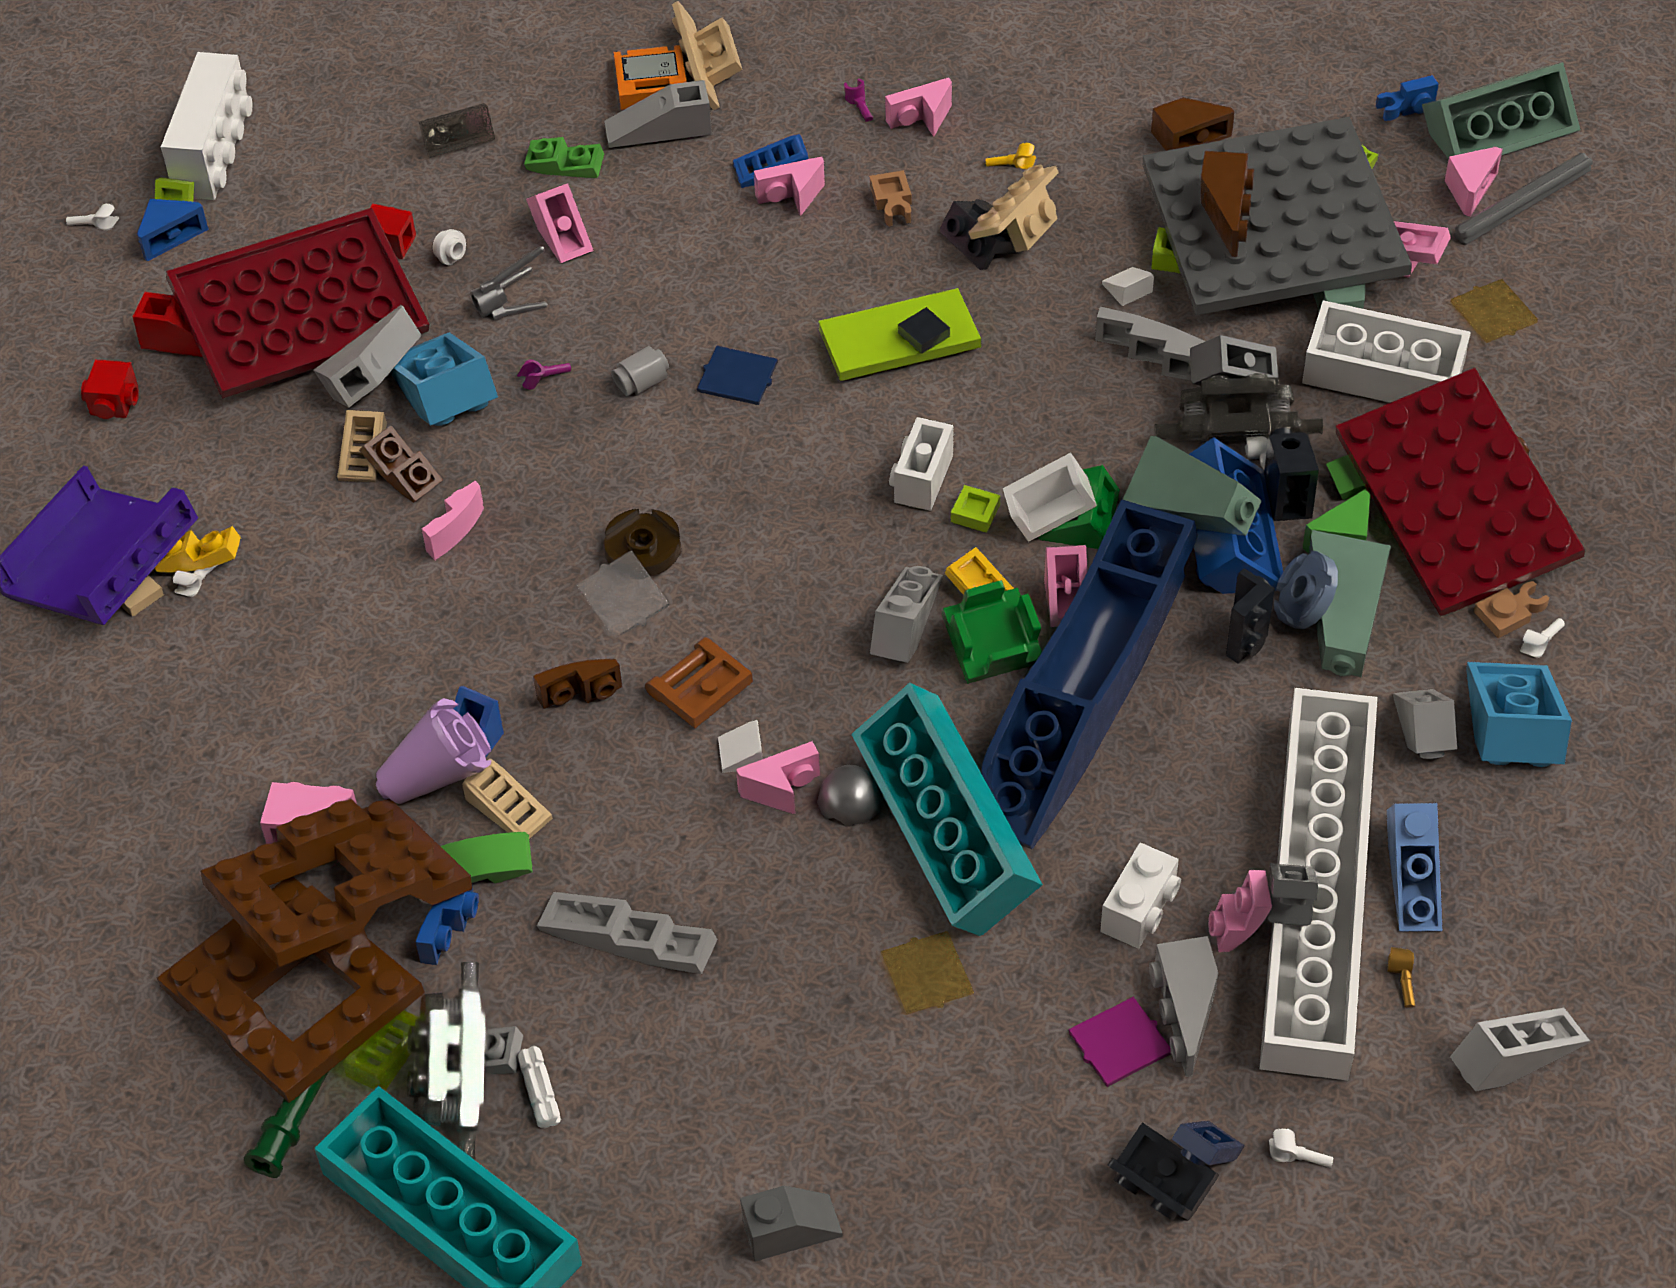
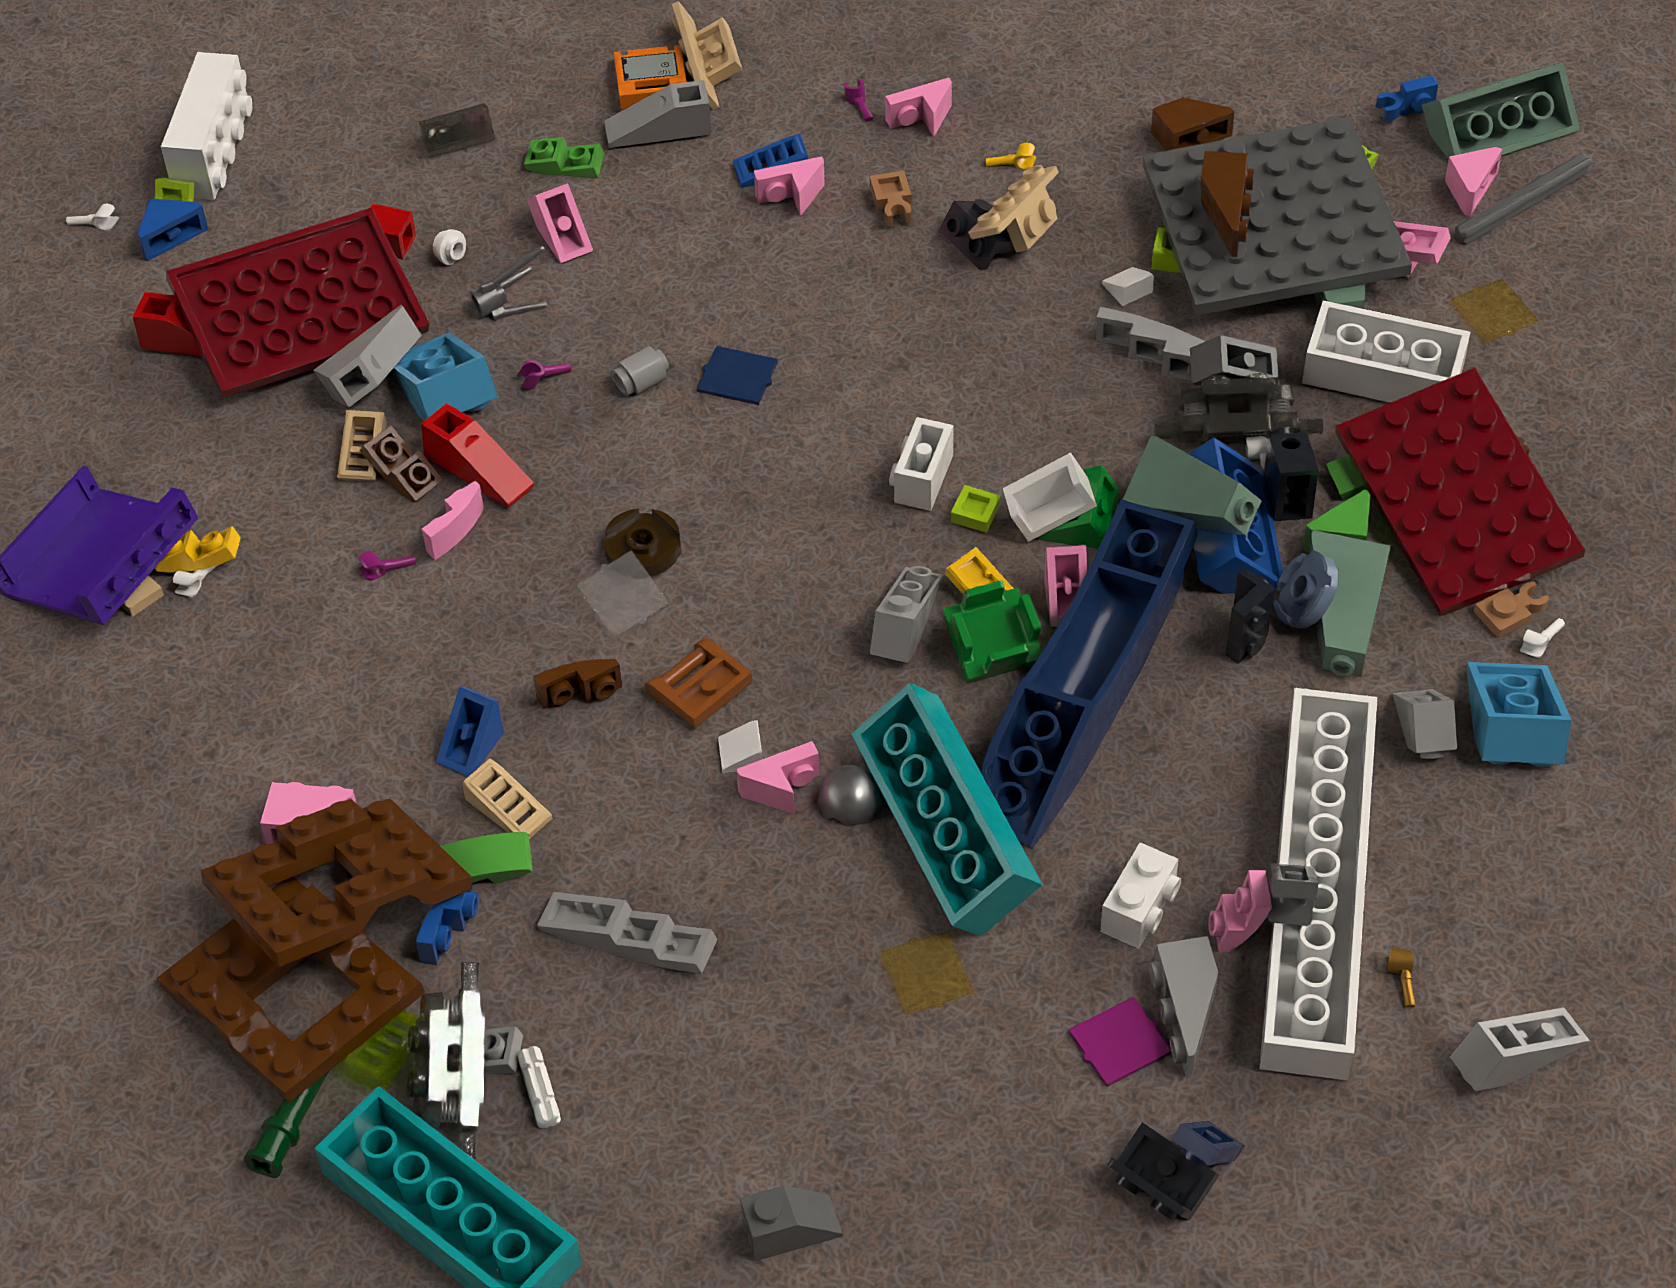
red brick [81,359,139,419] -> none
lavender cone [376,698,492,804] -> none
lime tile [819,288,981,381] -> none
black tile [898,307,950,354] -> none
white hand [1269,1129,1333,1168] -> none
medium blue slope [1387,803,1442,931] -> none
none -> magenta hand [358,551,416,581]
none -> red slope [421,403,534,508]

